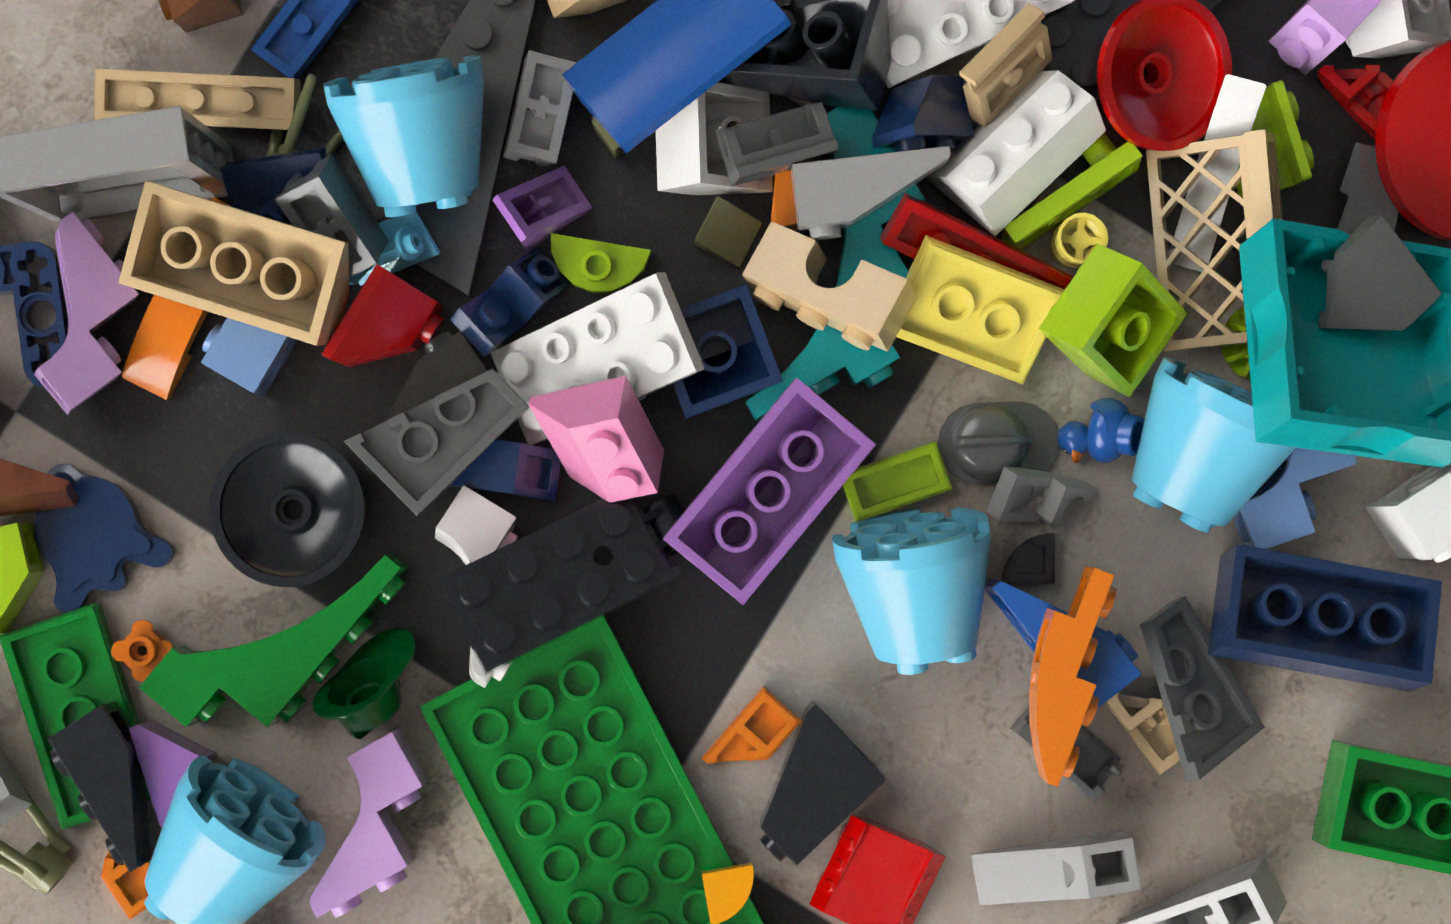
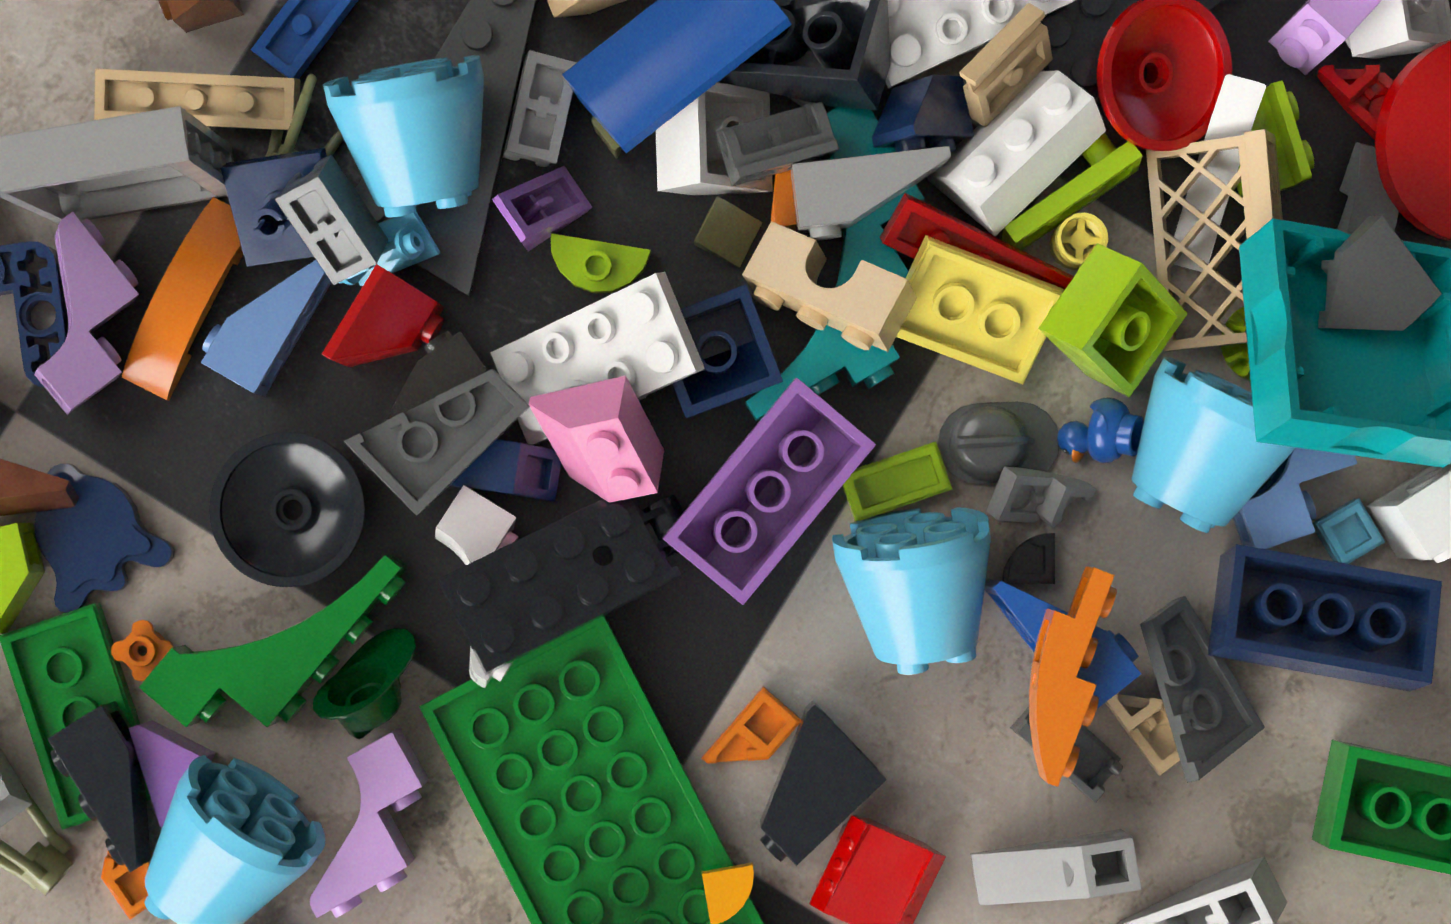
tan slope [118,181,350,346] -> none
dark blue slope [450,246,572,357] -> none
none -> medium azure tile [1313,498,1385,564]

